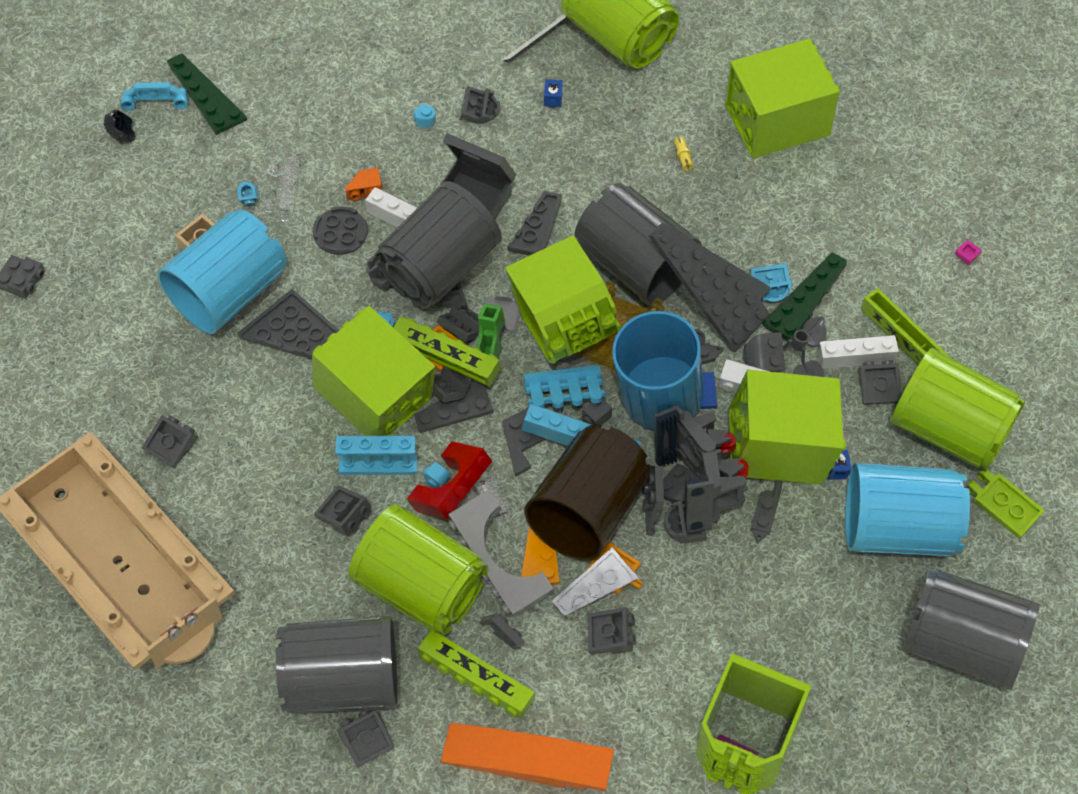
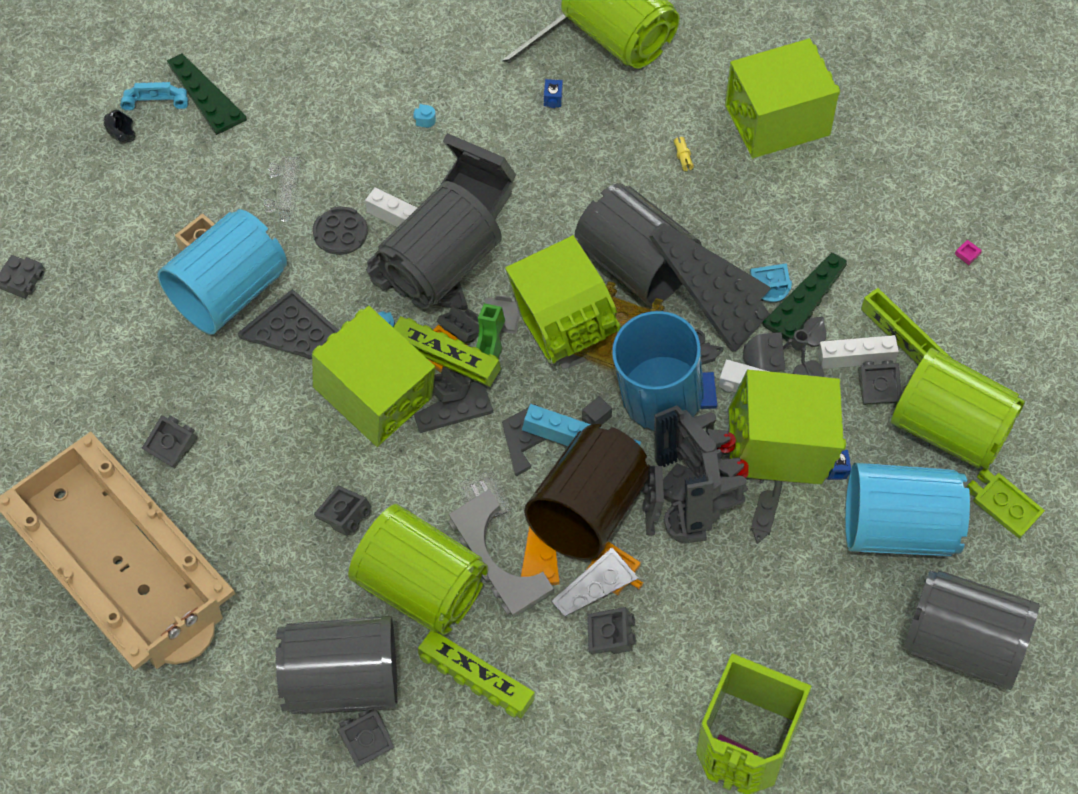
medium azure plate [237,181,259,205] -> none
medium azure fence [335,436,417,475] -> none
orange slope [345,168,382,201] -> none
red arch [407,441,492,520] -> none
medium azure plate [422,462,451,488] -> none
orange slope [440,723,614,792] -> none
dark grey slope [460,86,500,124] -> none
dark grey wing [479,613,525,649] -> none
dark grey wing [507,191,562,255] -> none
medium azure fence [524,365,605,408] -> none

